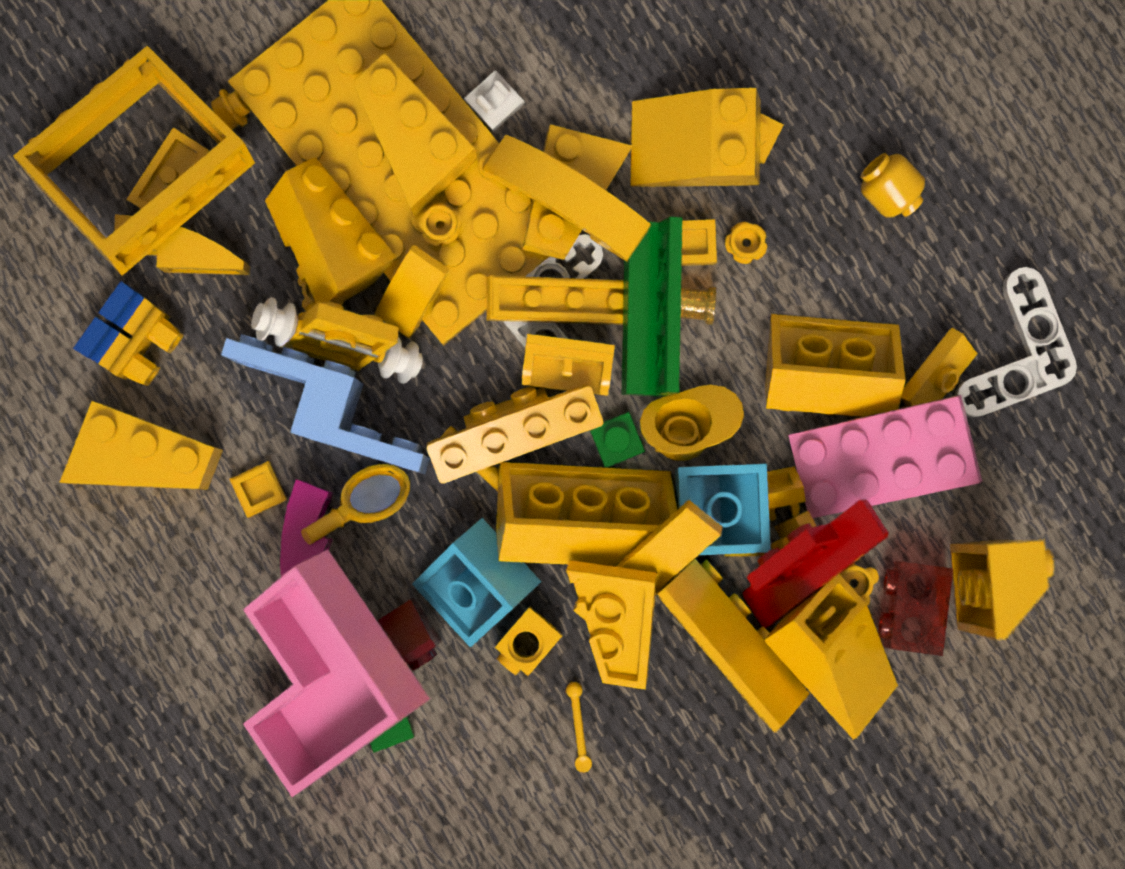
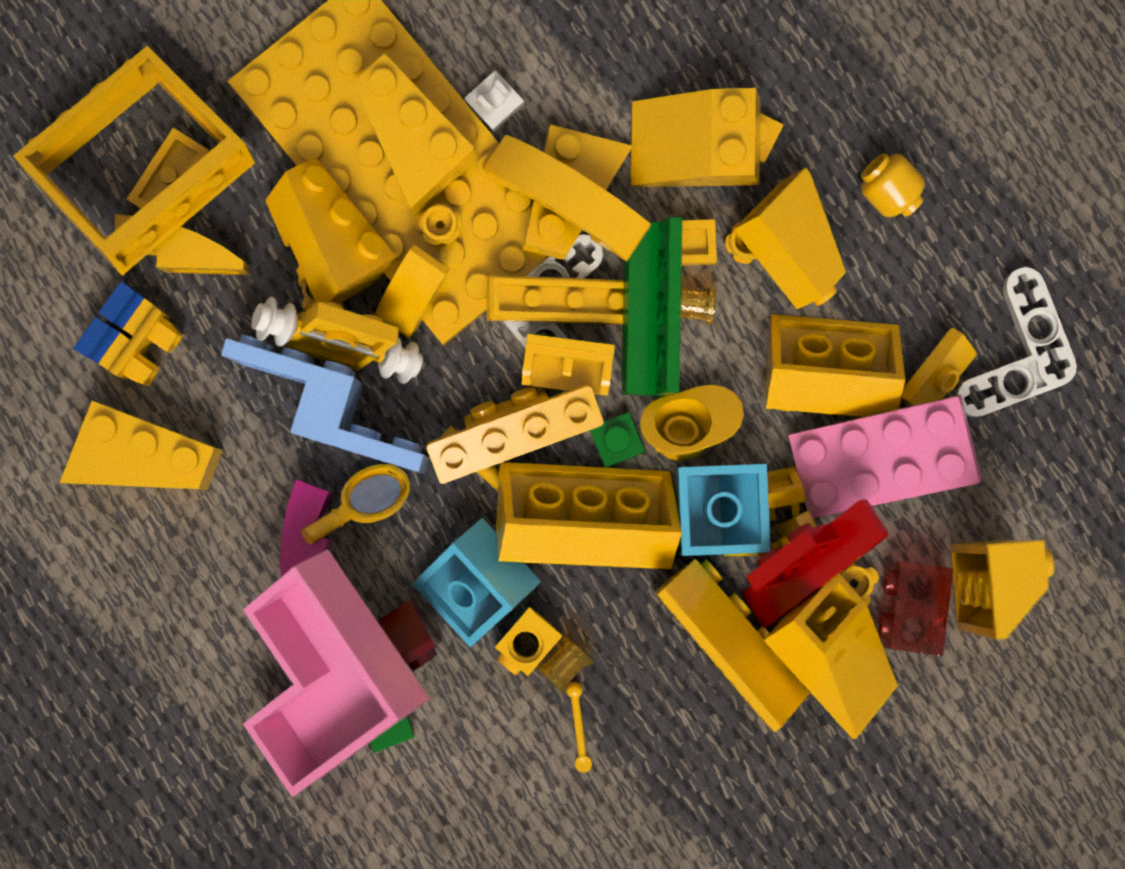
yellow plate [211,89,250,130] -> none
yellow tile [229,461,288,518] -> none
yellow wing [566,560,657,689] -> none
yellow tile [573,500,722,620] -> none
none -> clear yellow bush [537,635,595,693]
none -> yellow slope [733,167,846,309]

